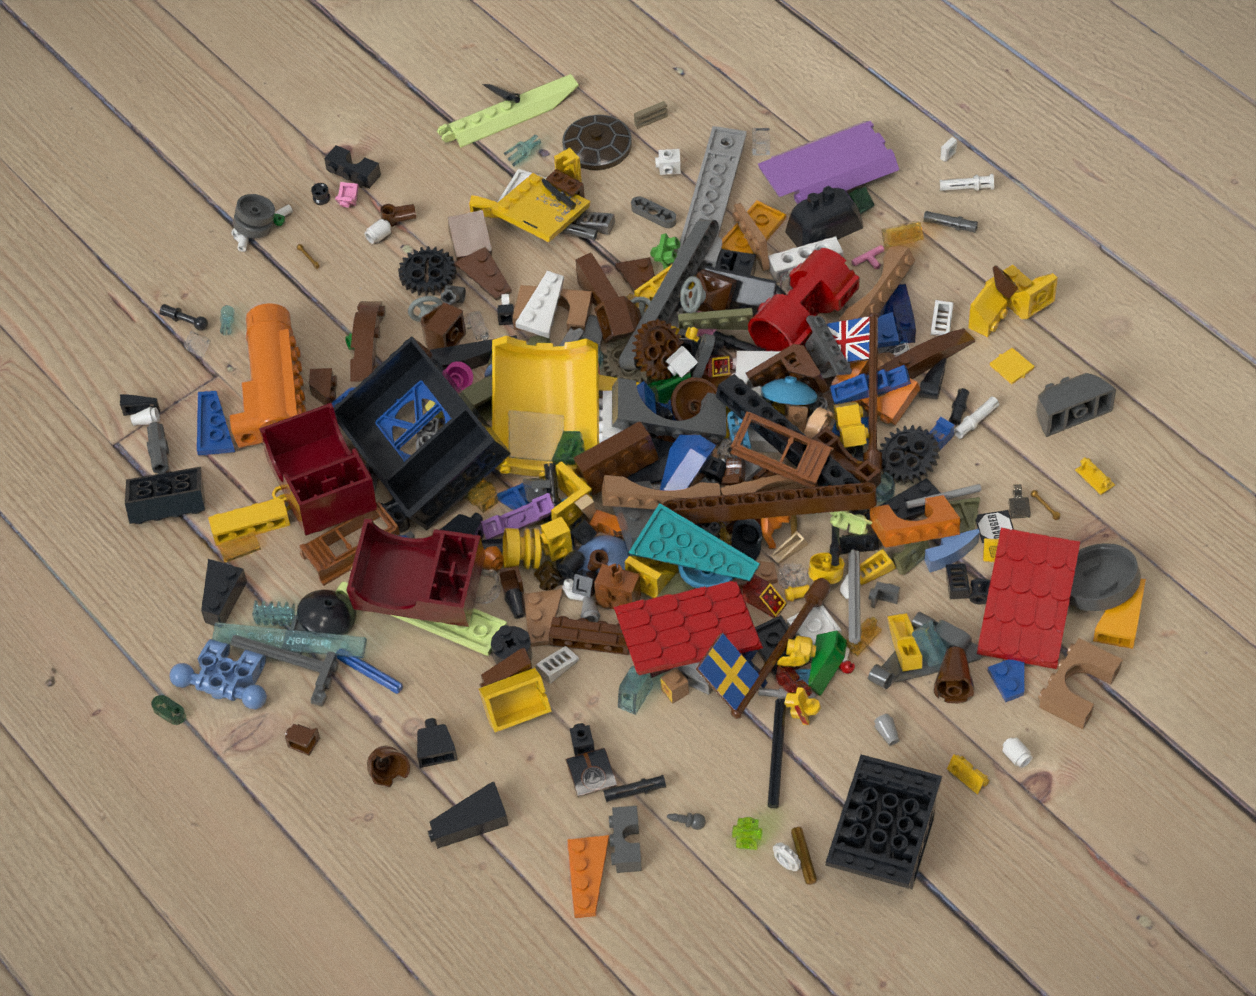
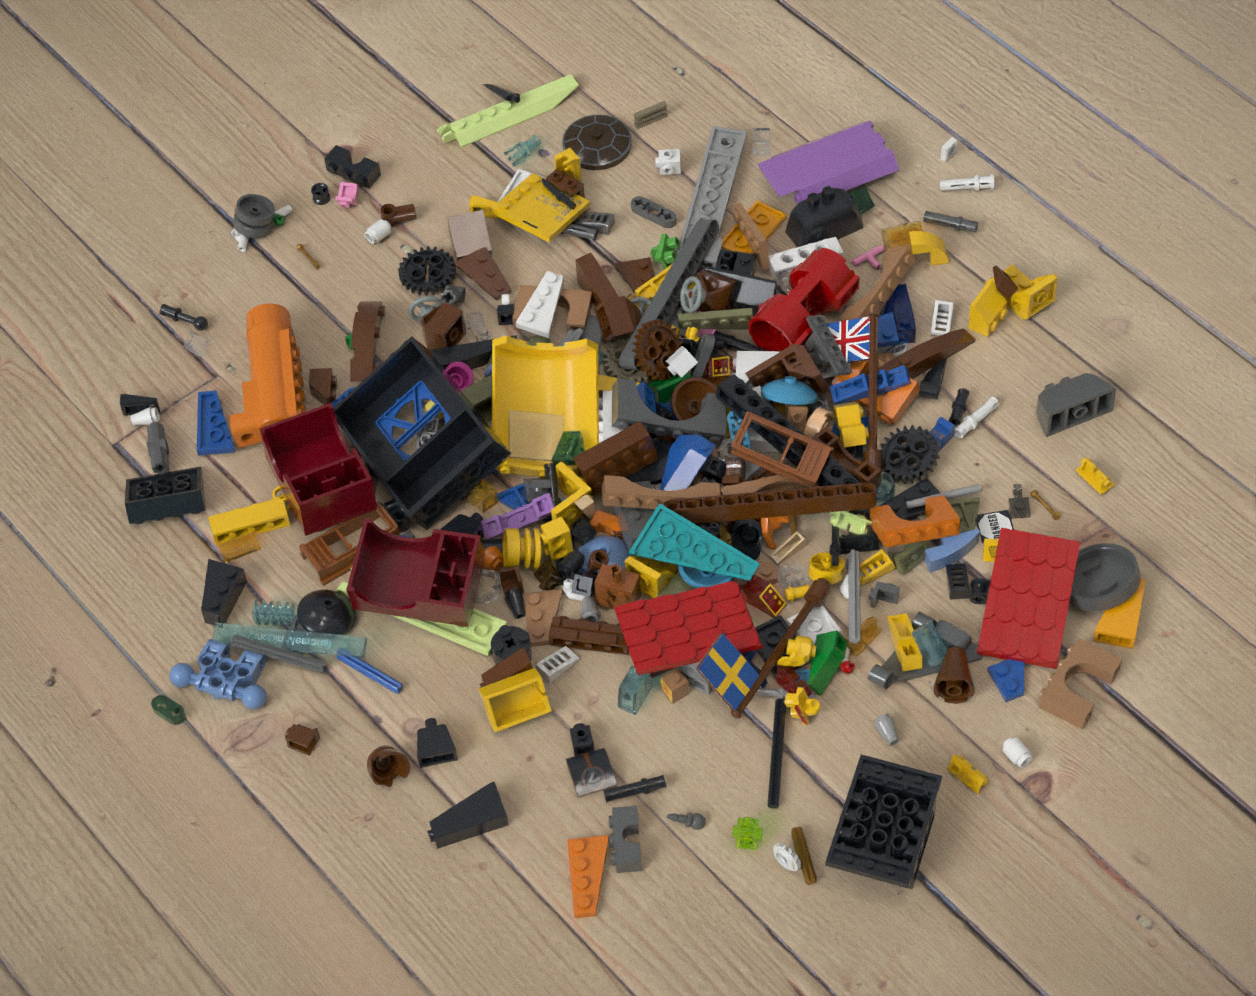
clear light blue pin [220,305,235,335] -> none
dark grey hinge [311,651,339,707] -> none
yellow piece [989,347,1035,384] -> none
none -> yellow brick [909,231,949,266]

